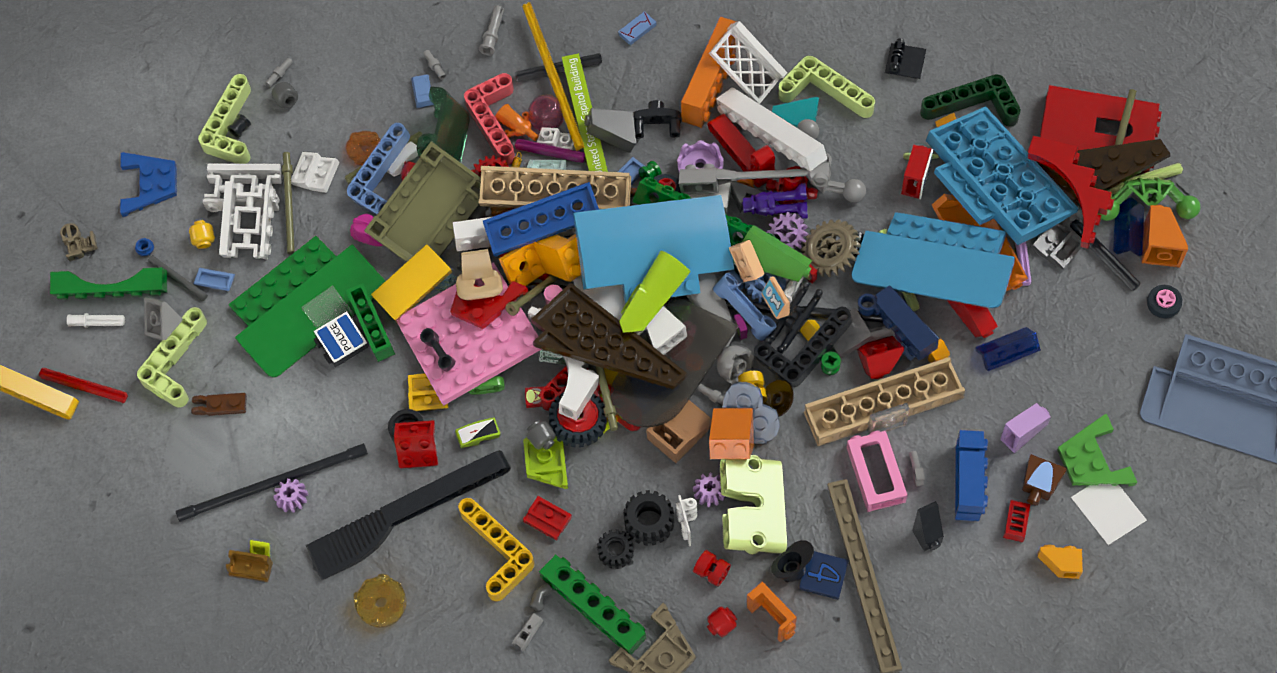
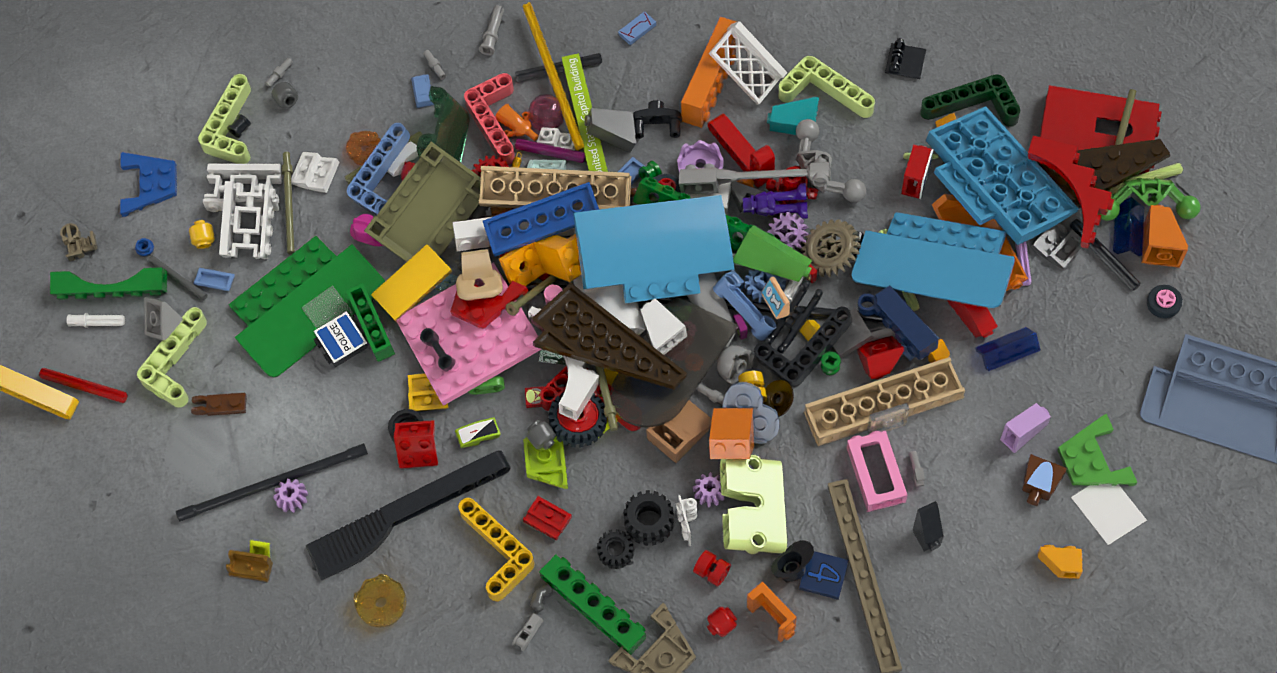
lime panel [619,251,690,333] -> none
white brick [716,87,827,171] -> none
light nougat slope [729,240,764,282] -> none
blue piece [955,430,988,521] -> none
red slope [1003,500,1031,542] -> none

